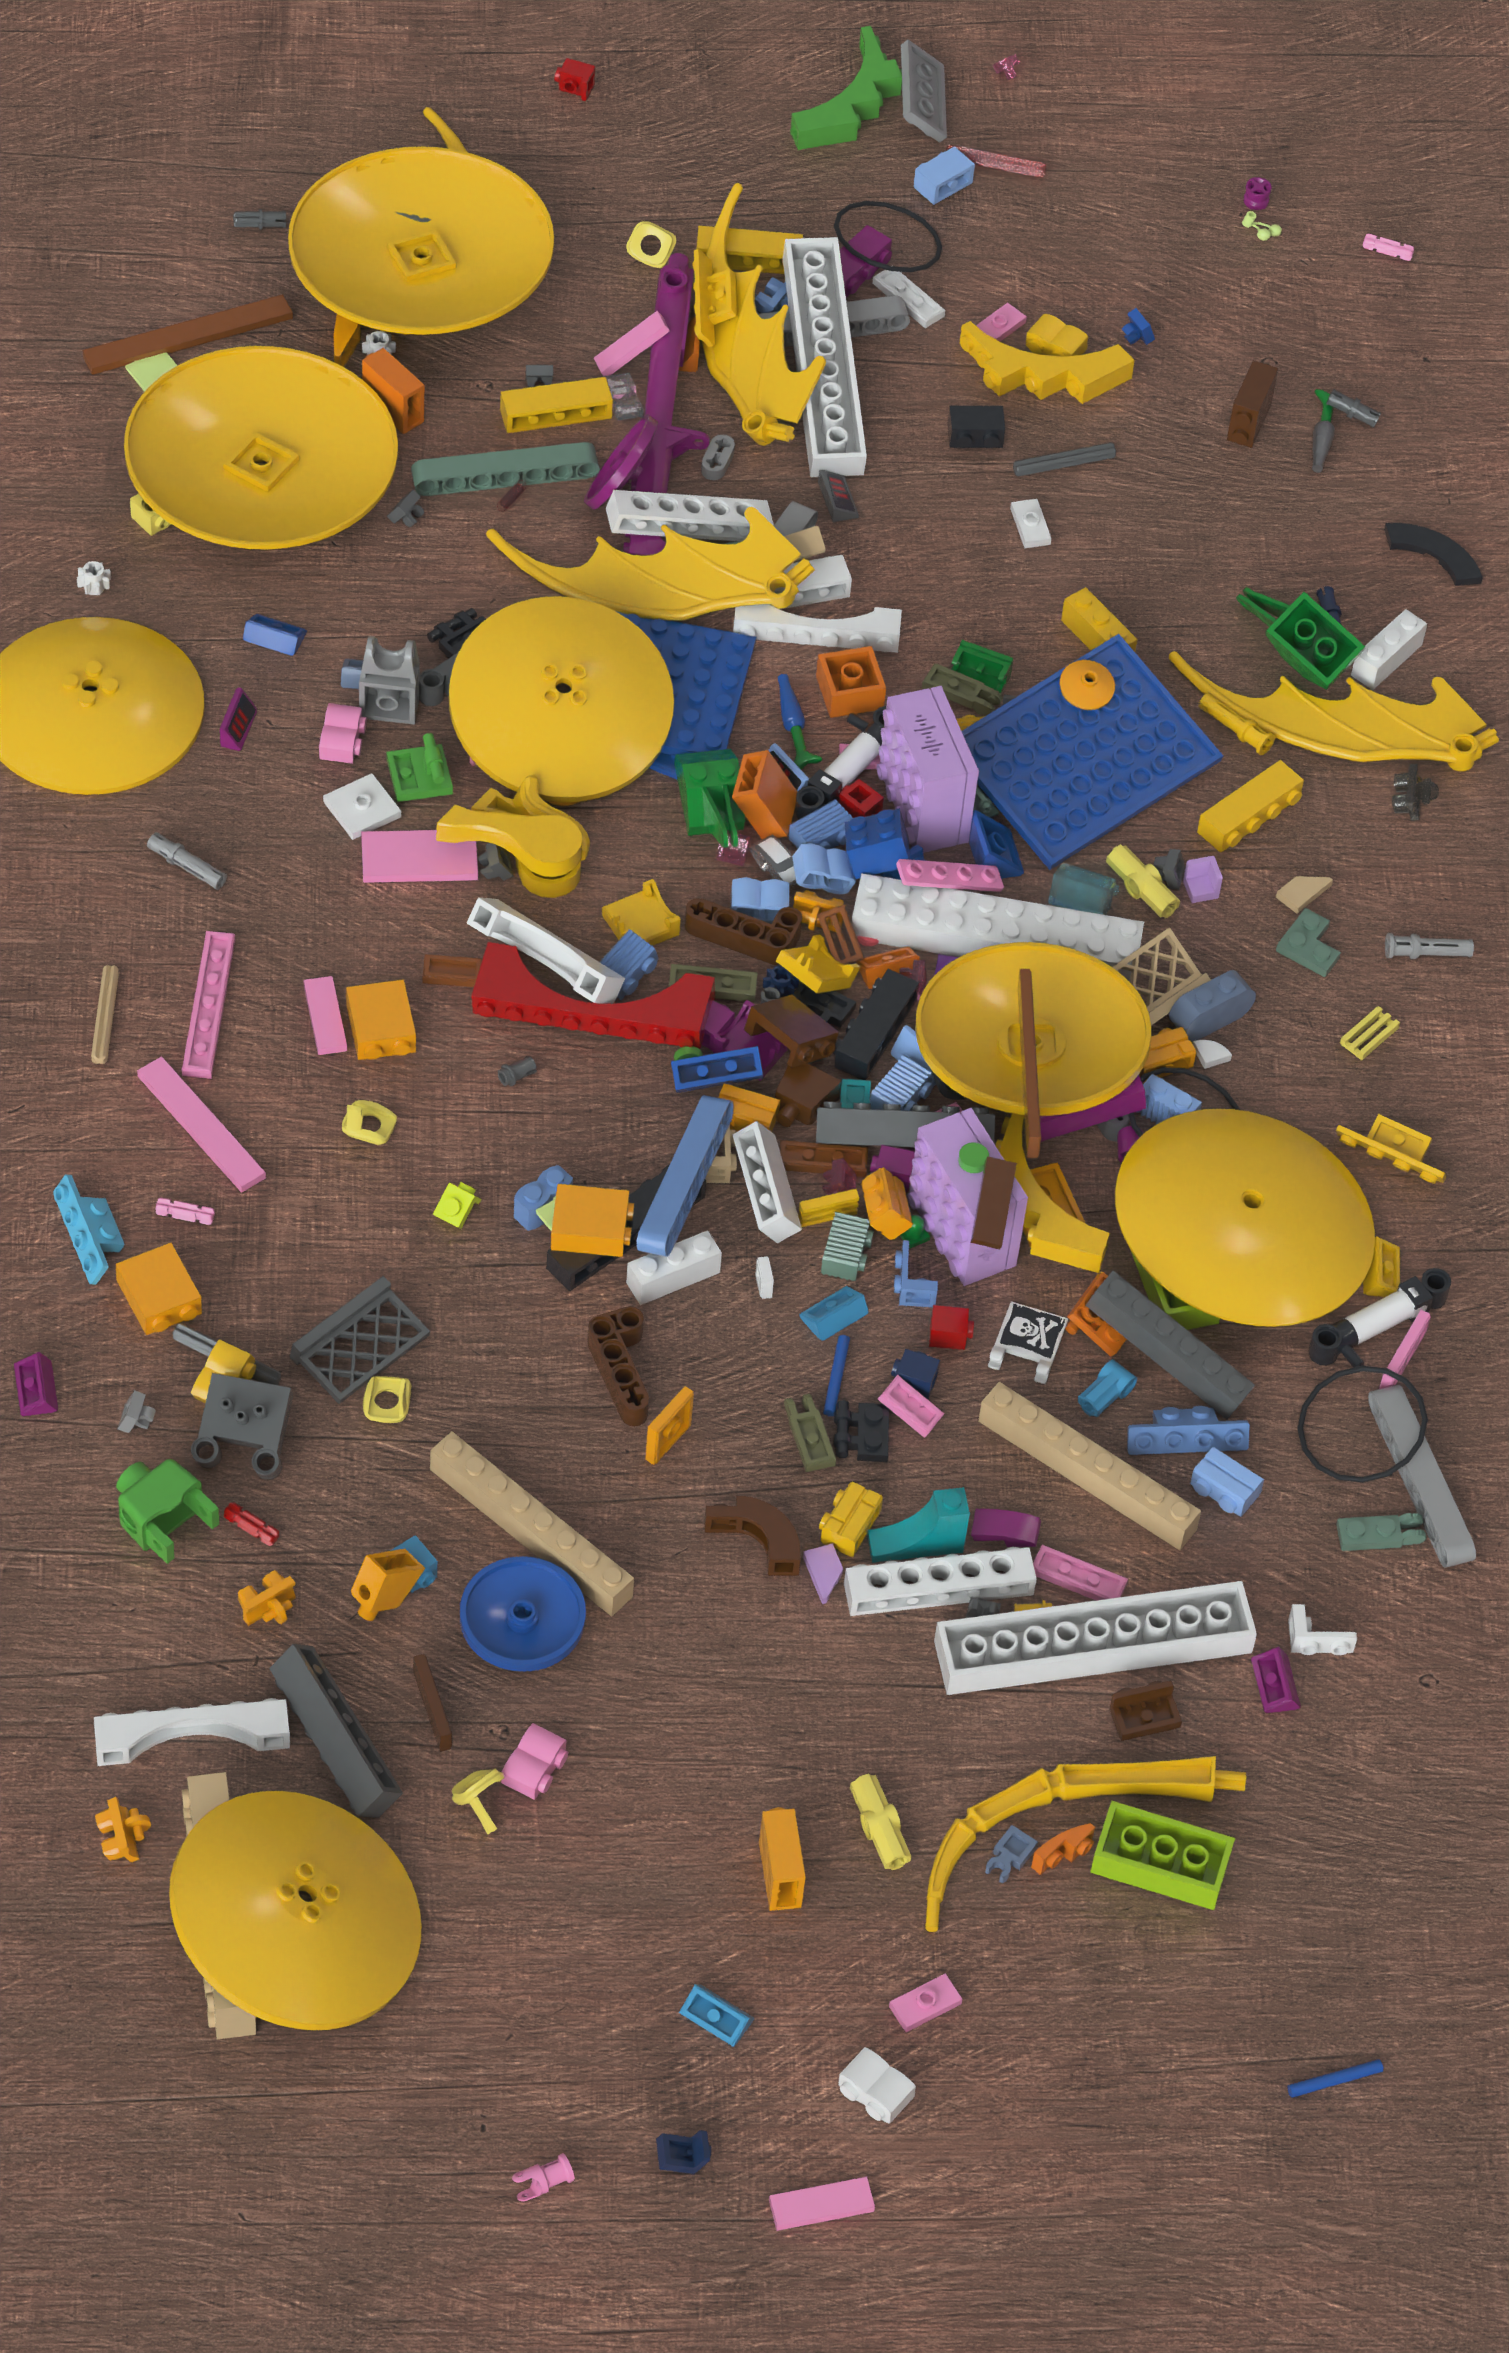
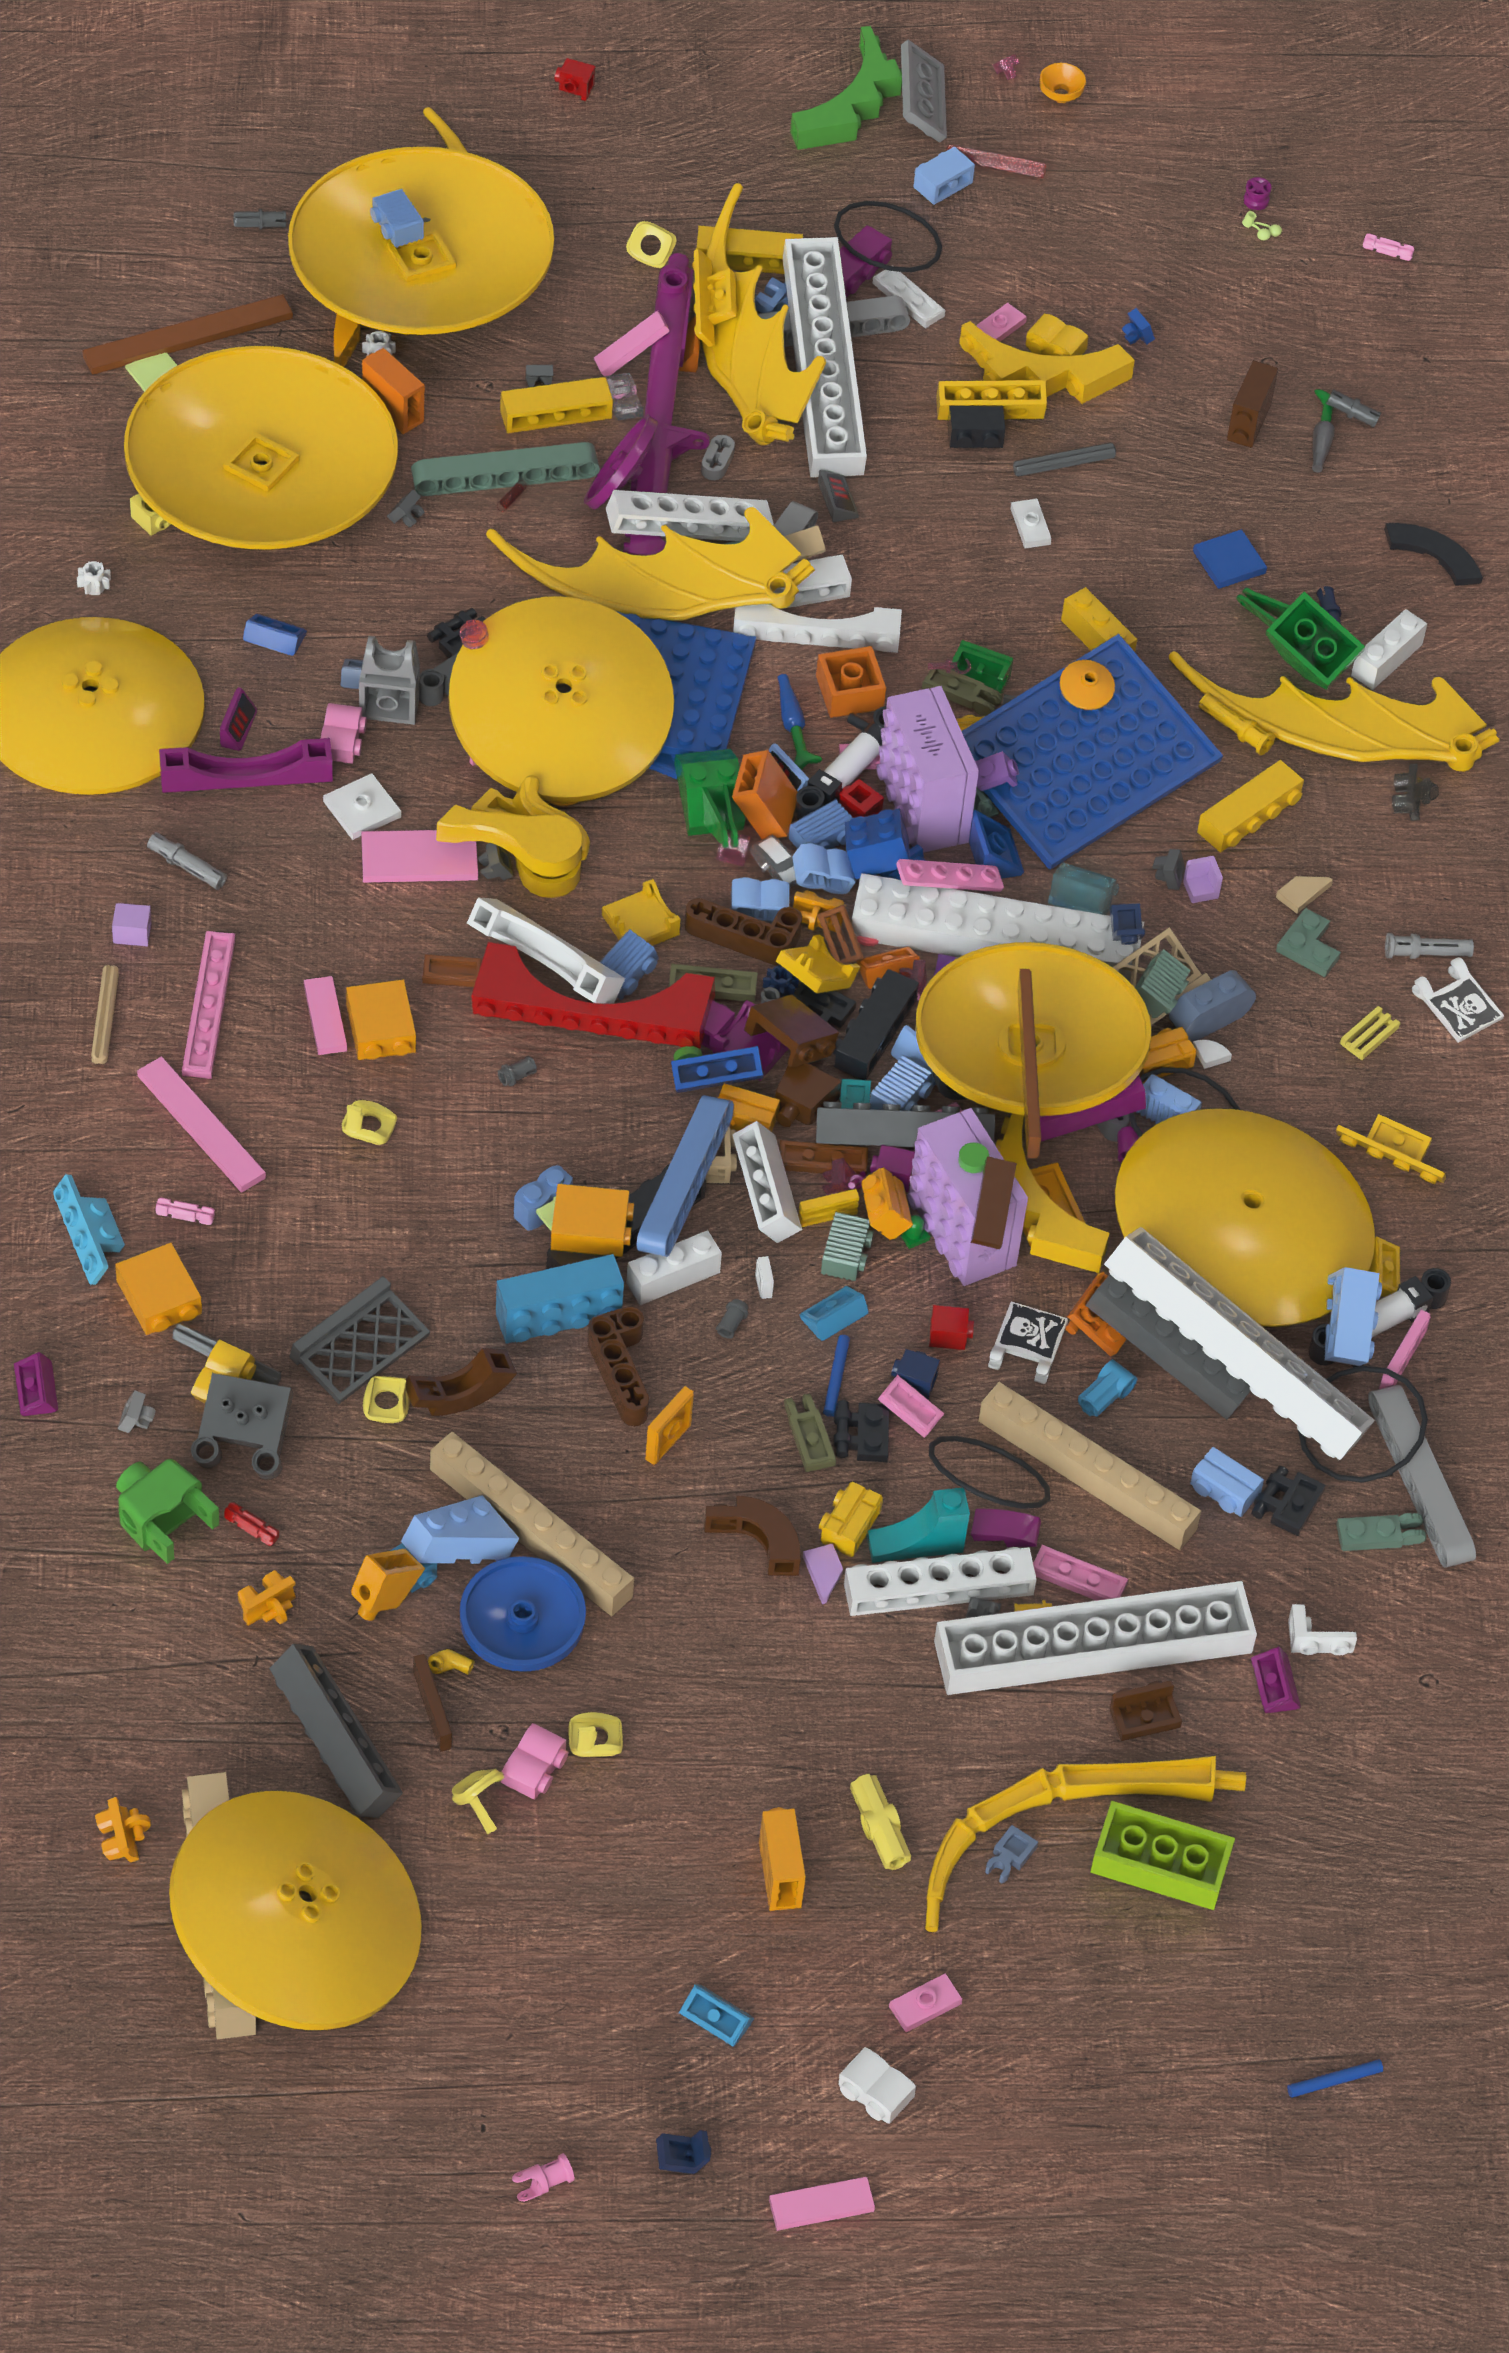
white arch [94,1698,290,1766] -> none
bright green plate [386,733,453,802] -> none
neon yellow bracket [433,1182,481,1229] -> none
medium blue bracket [894,1240,938,1308] -> none
orange slope [1031,1823,1095,1875] -> none
light yellow piece [1106,844,1180,919] -> none
medium blue bracket [1127,1406,1250,1455] -> none
none -> lavender panel [112,903,152,946]
none -> magenta arch [159,738,333,793]
none -> medium blue brick [370,189,424,248]
none -> light blue wedge [401,1495,519,1564]
none -> reddish brown arch [405,1348,517,1416]
none -> yellow arm [428,1649,475,1675]
none -> clear pink tile [459,620,489,649]
none -> dark azure brick [496,1254,624,1344]
none -> light yellow piece [568,1712,623,1757]
none -> dark grey pin [716,1299,749,1339]
none -> magenta hand [848,1171,866,1189]
none -> clear pink hand [928,659,971,674]
none -> black piece [929,1436,1051,1509]
none -> yellow brick [936,380,1047,420]
none -> medium lavender bracket [975,751,1019,791]
none -> light orange piece [1039,63,1086,103]
none -> white brick [1104,1227,1375,1460]
none -> dark blue bracket [1110,903,1145,945]
none -> sand green brick [1135,949,1191,1018]
none -> blue tile [1193,529,1267,589]
none -> black plate [1251,1466,1326,1536]
none -> light blue wedge [1325,1267,1382,1366]
none -> flag [1412,957,1504,1043]

